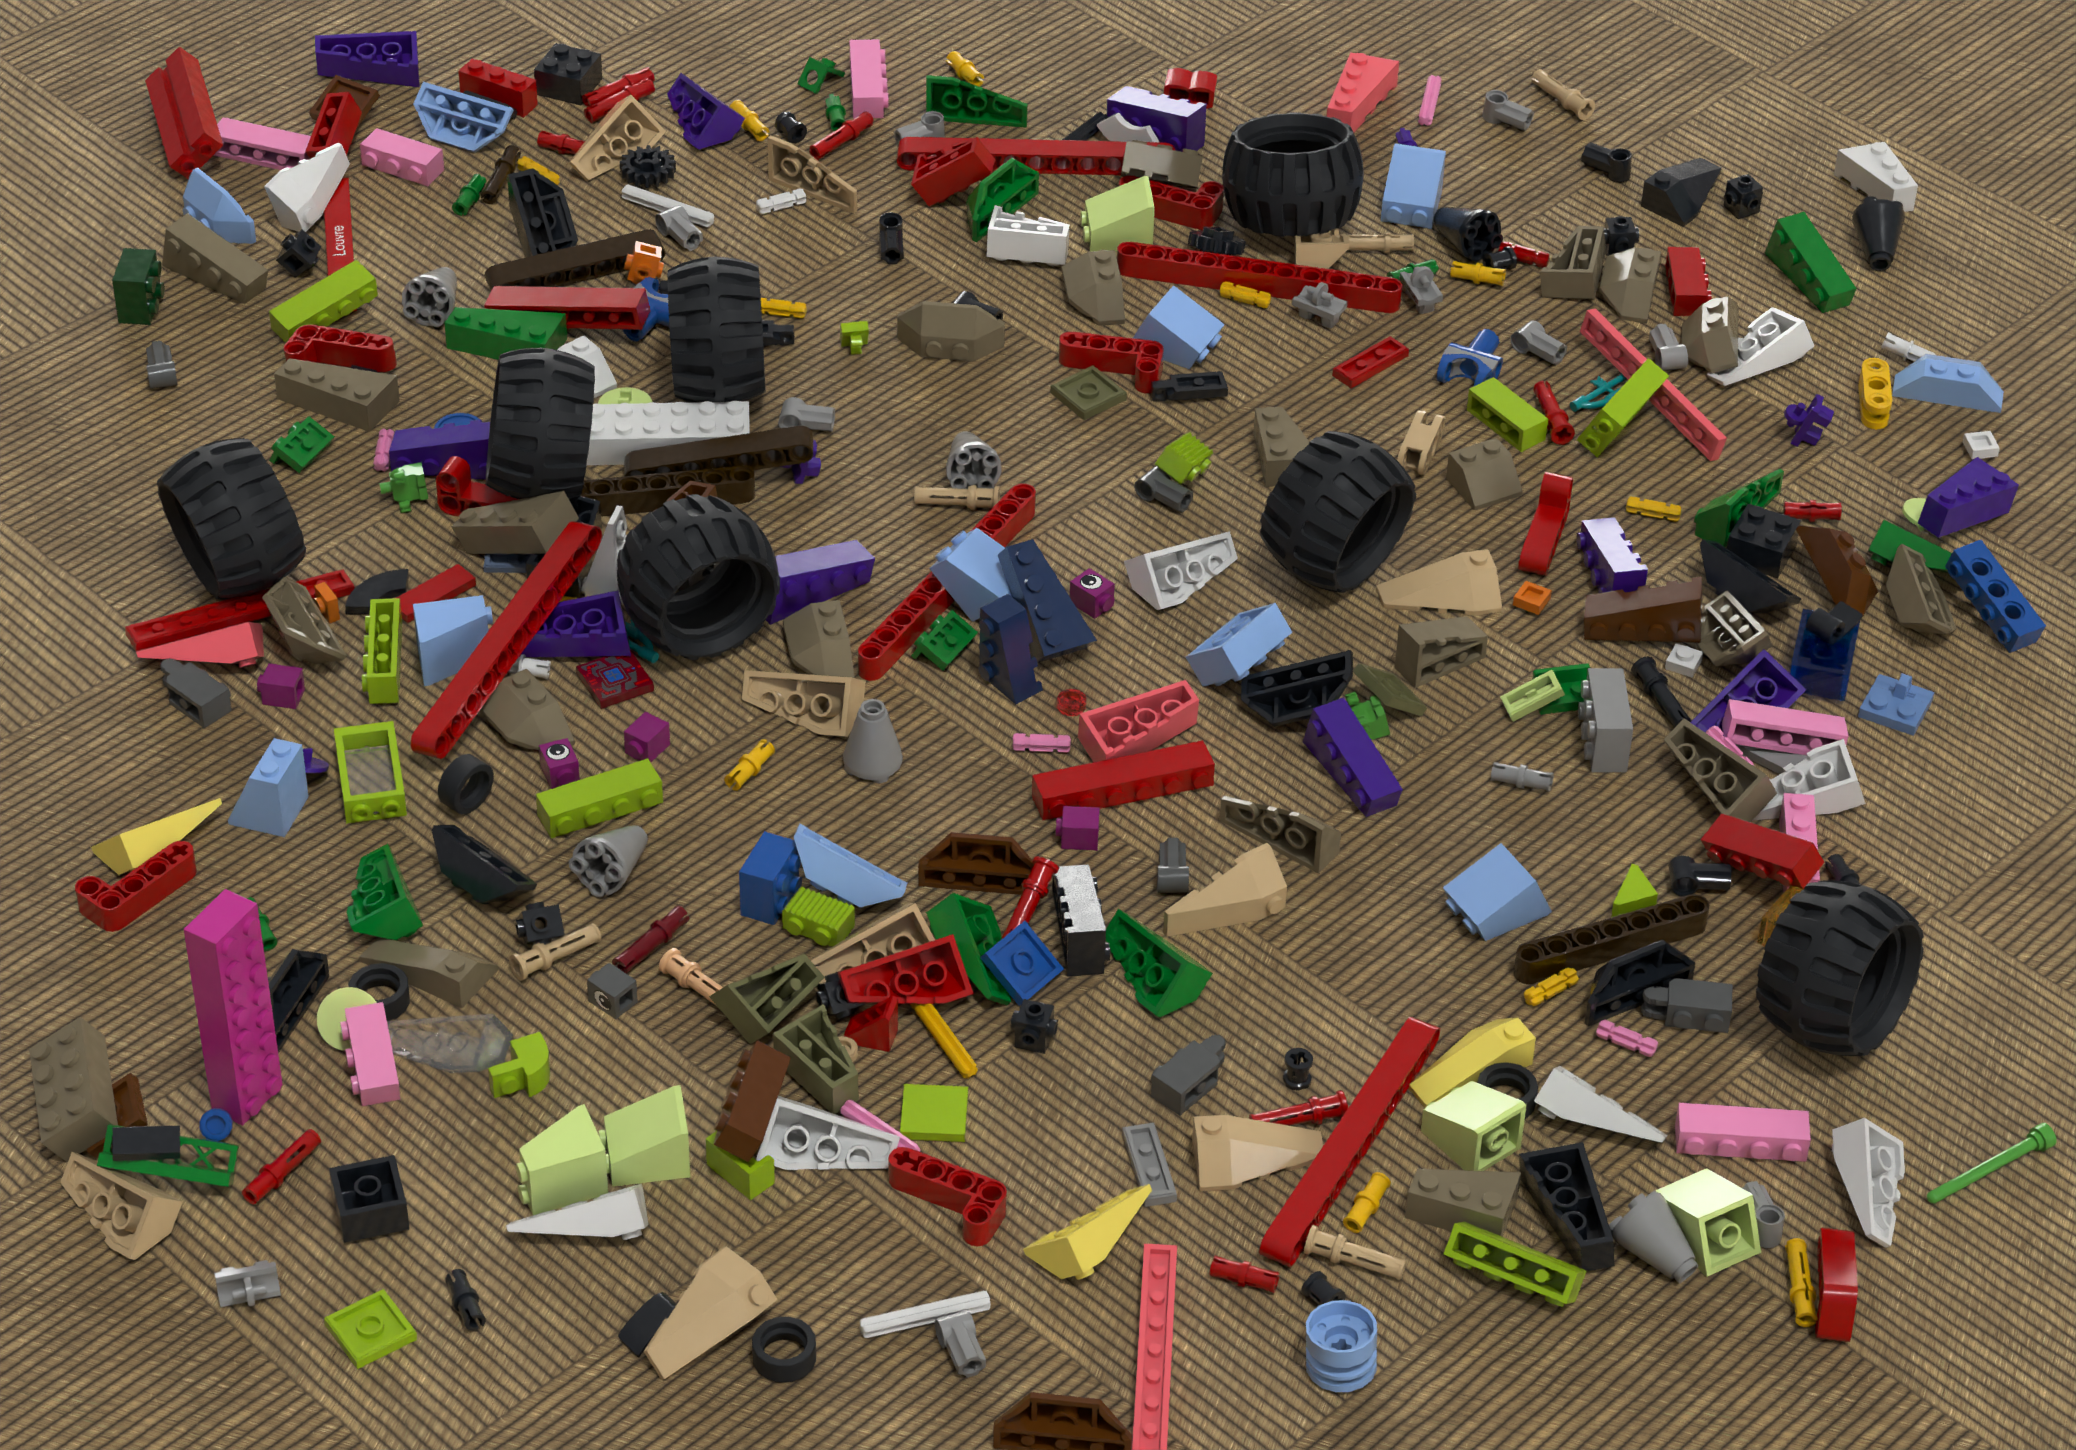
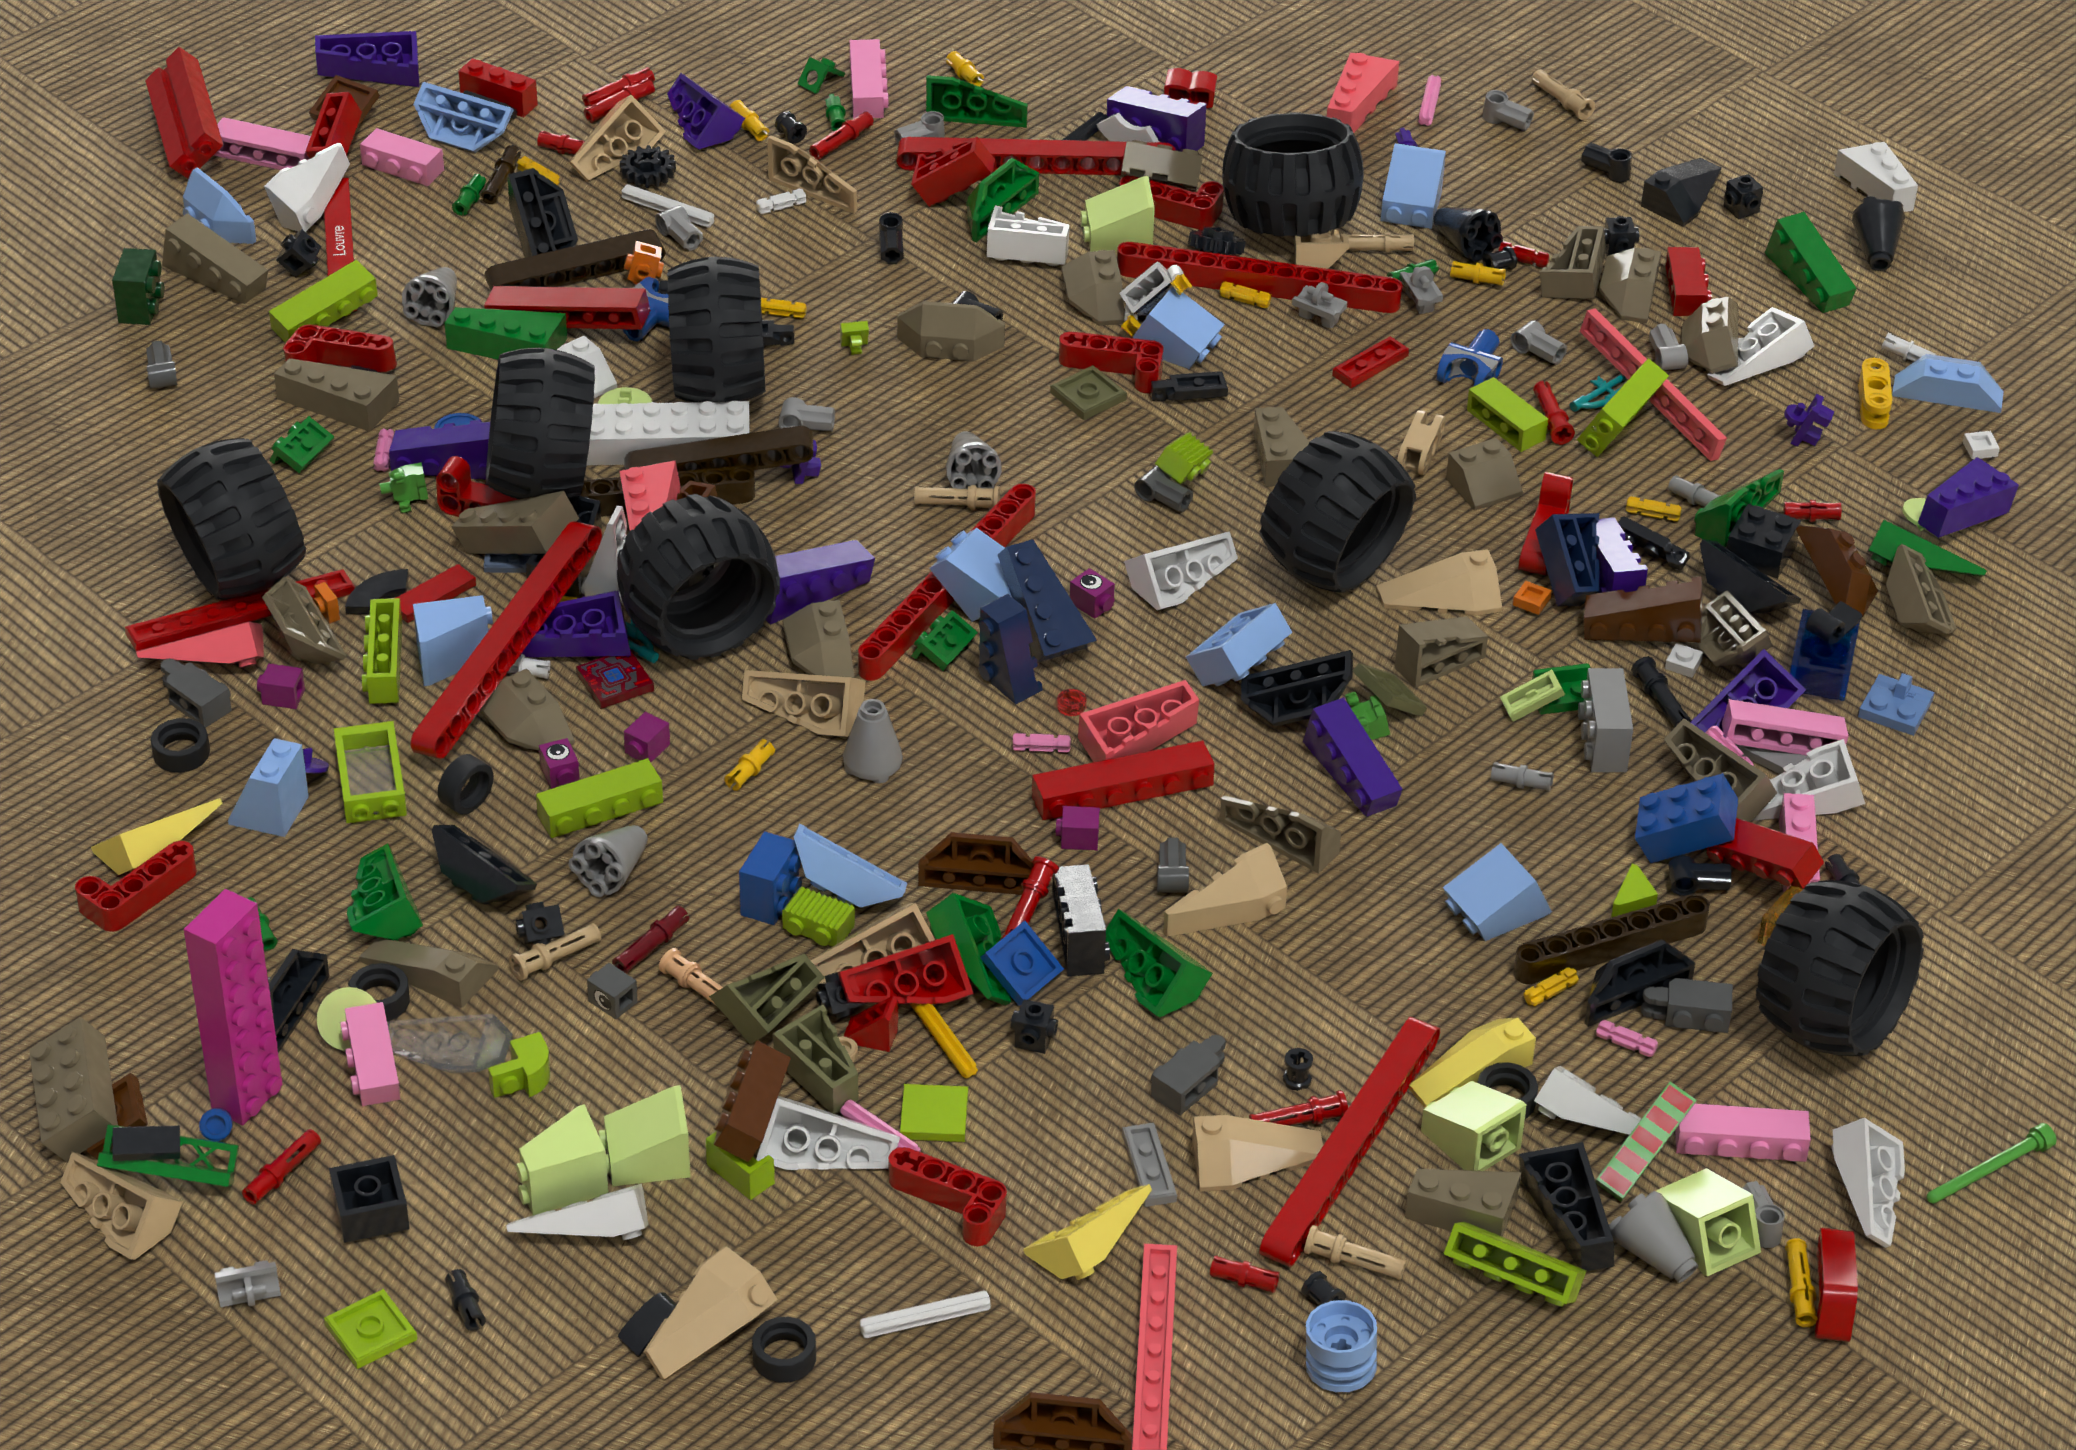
black brick [534,43,603,106] -> none
light grey piece [934,1310,986,1378] -> none
yellow pin [1343,1172,1391,1233] -> none
blue brick [1945,539,2046,653] -> none
none -> black tyre [150,718,210,773]
none -> coral wedge [620,460,681,530]
none -> white torso [1119,261,1192,337]
none -> dark blue wedge [1535,513,1599,607]
none -> tile [1595,1081,1697,1202]
none -> black hinge [1618,516,1690,570]
none -> blue brick [1635,773,1738,863]
none -> light grey pin [1668,475,1721,507]

